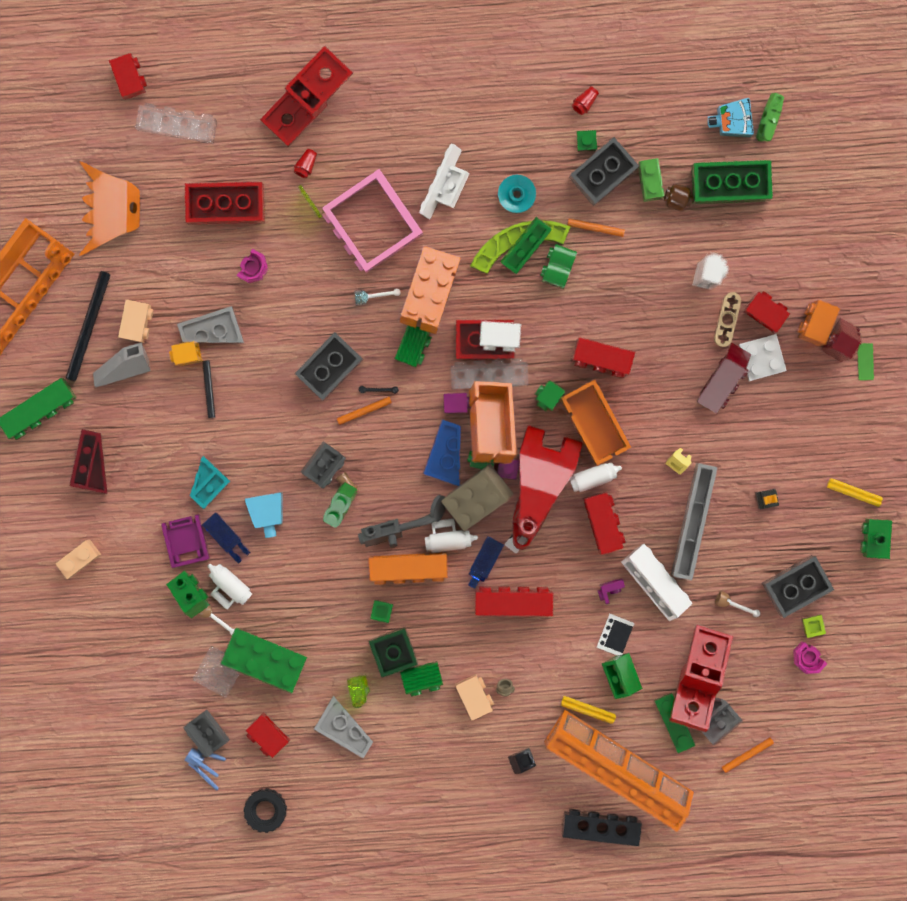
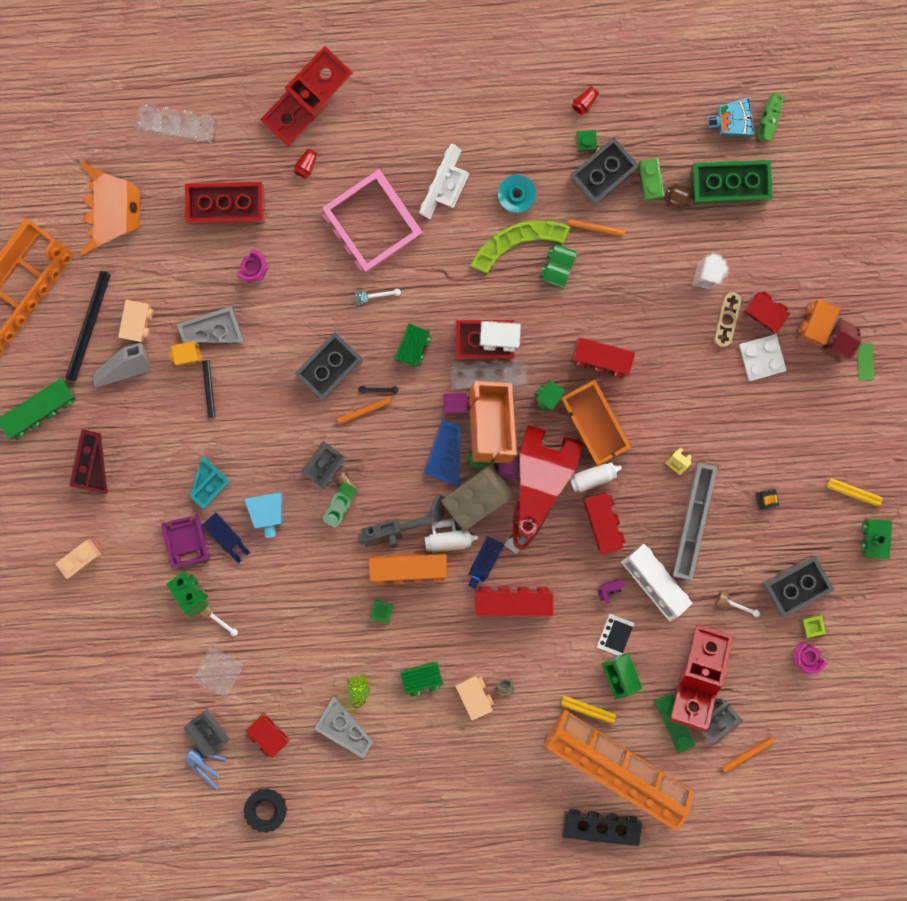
red brick [109,53,147,100] -> none
white piece [208,564,252,610] -> none
green brick [220,628,307,694] -> none
clear neon green piece [298,185,322,218] -> none
dark green brick [368,627,418,678] -> none
piece [399,246,461,334] -> none
green plate [501,217,552,274] -> none
black slope [508,748,536,774] -> none
wedge [697,342,751,413] -> none

